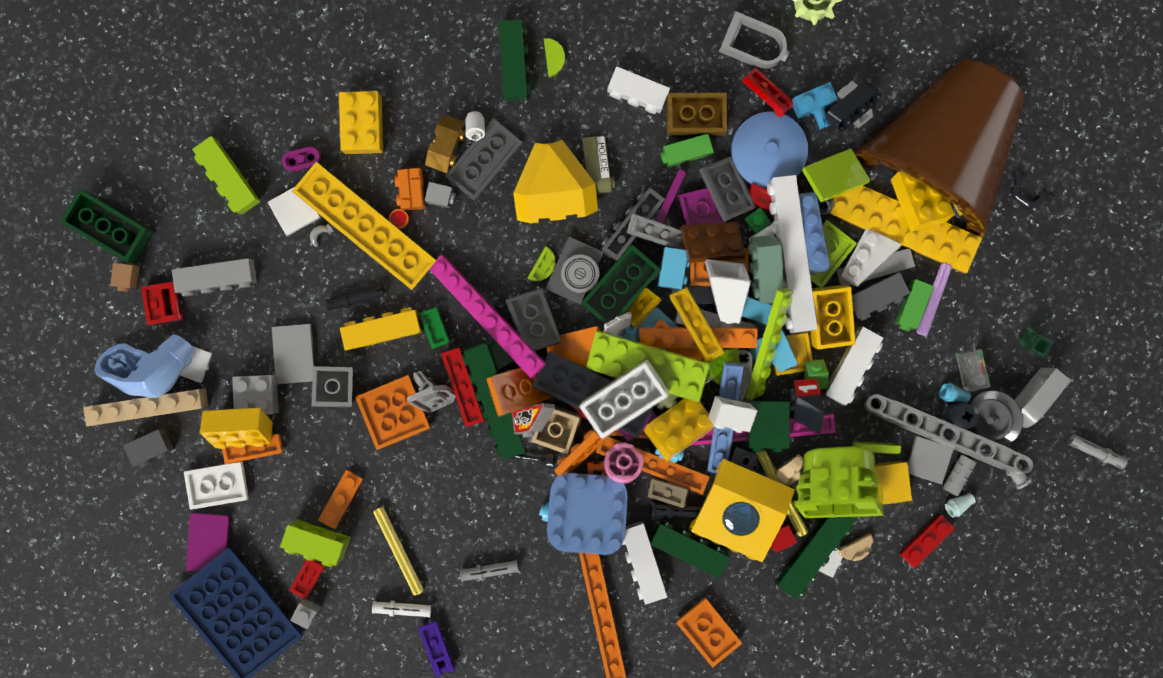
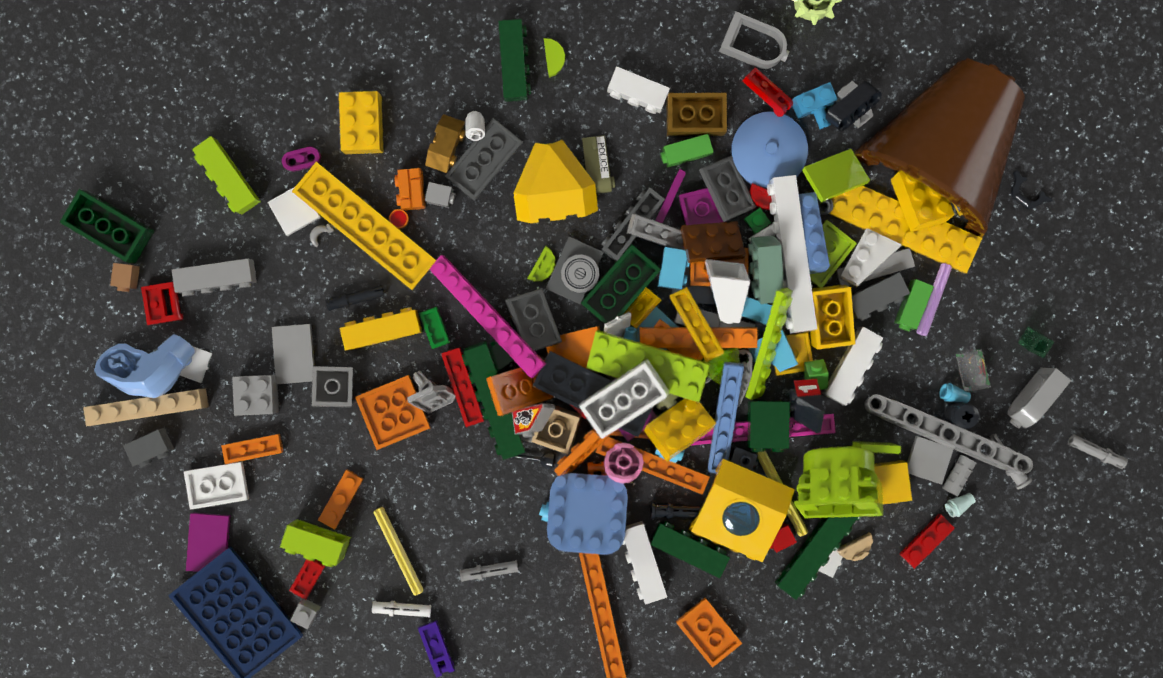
yellow brick [200,408,273,449] -> none
dark tan plate [648,477,689,508] -> none
white brick [708,396,757,433] -> none
tan rock [776,454,804,486] -> none
dark grey piece [969,391,1023,445] -> none

